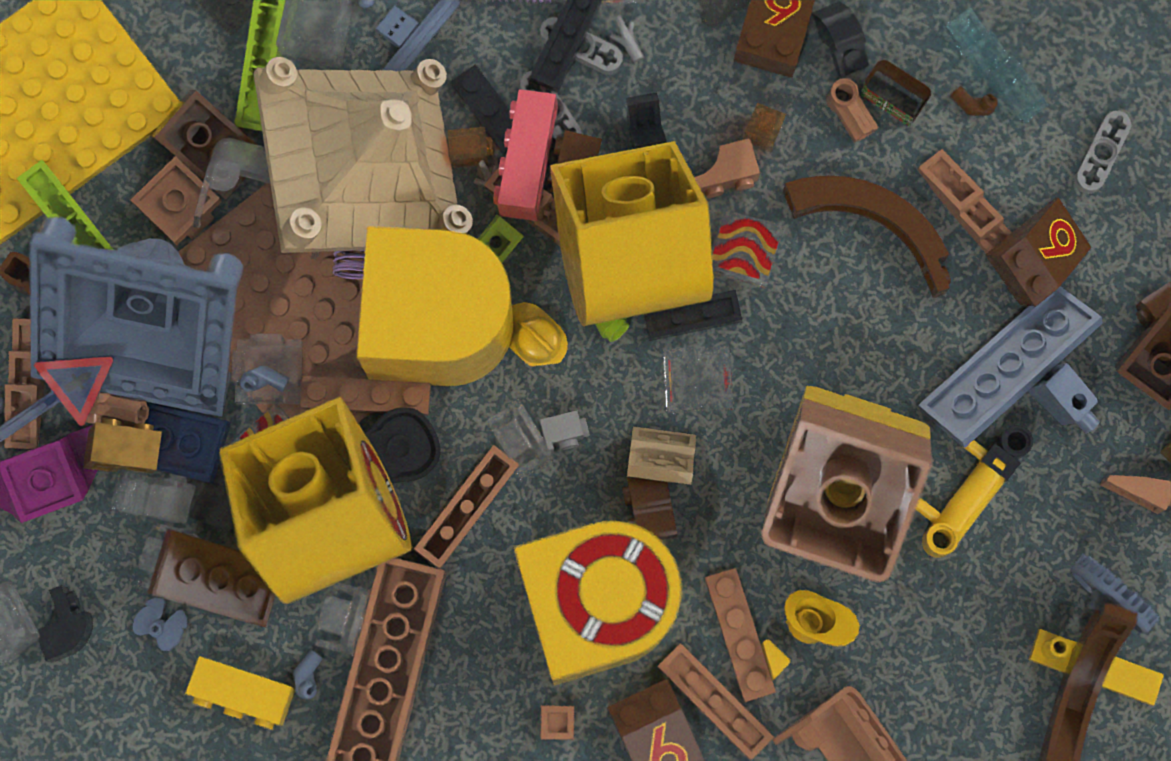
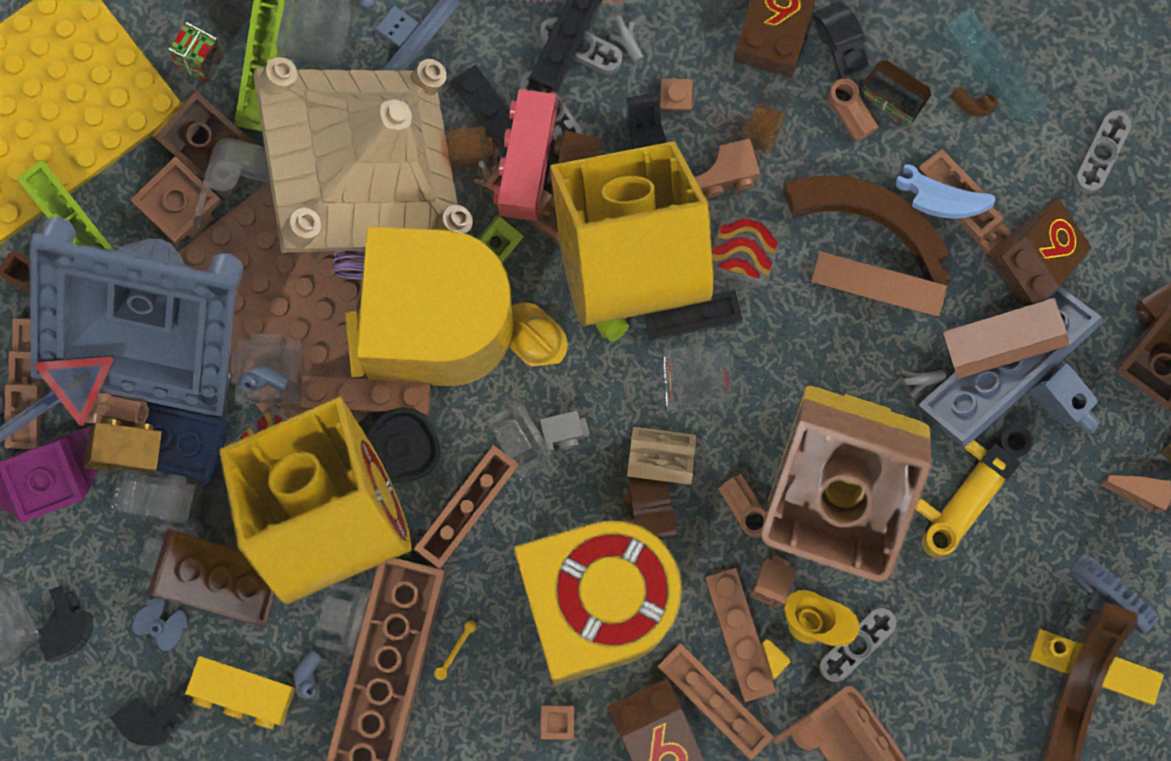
none -> black brick [110,697,192,747]
none -> piece [169,22,223,83]
none -> yellow tile [345,309,364,377]
none -> yellow hinge [434,620,477,680]
none -> nougat plate [660,78,692,112]
none -> nougat piece [718,474,766,538]
none -> nougat slope [749,556,796,609]
none -> nougat slope [811,252,948,316]
none -> light grey beam [819,608,896,683]
none -> light blue piece [896,164,995,219]
none -> light grey bar [900,370,947,398]
none -> nougat piece [943,298,1070,379]

